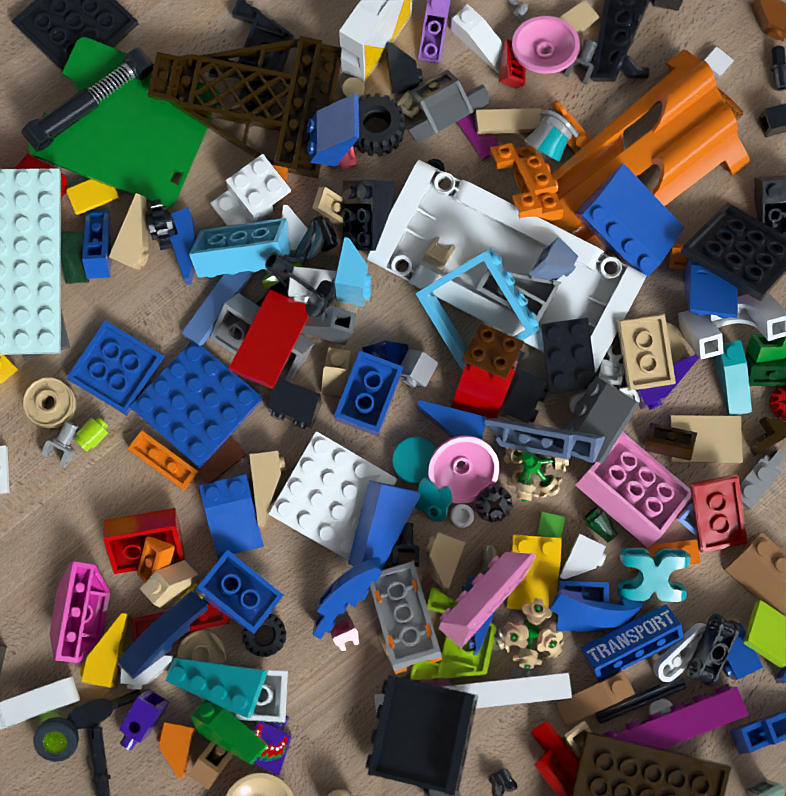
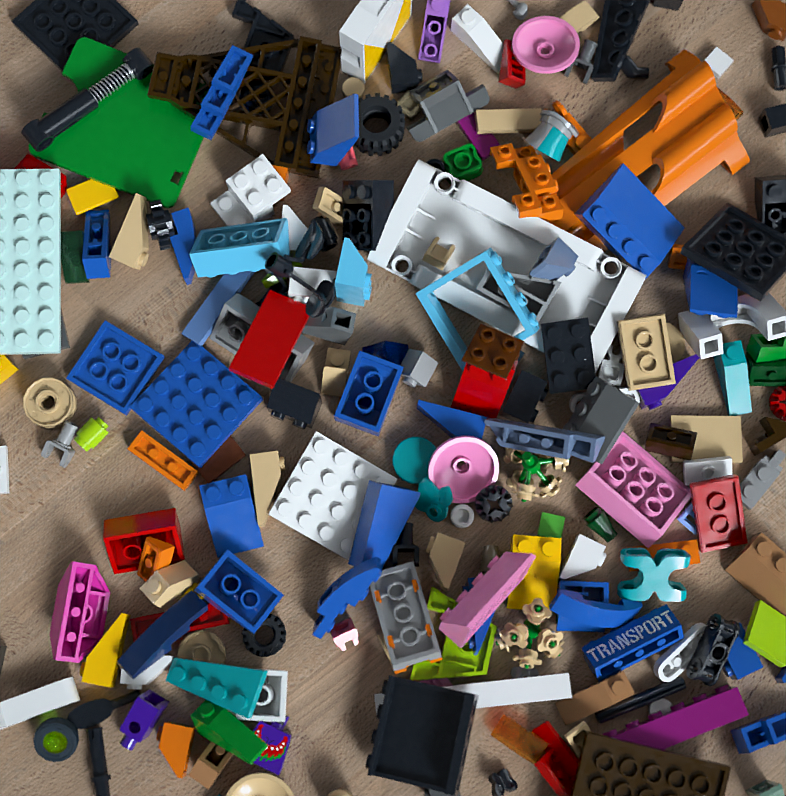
none -> blue slope [191,45,253,140]
none -> green piece [441,143,484,184]
none -> clear orange slope [491,714,548,764]
none -> white plate [683,456,732,485]

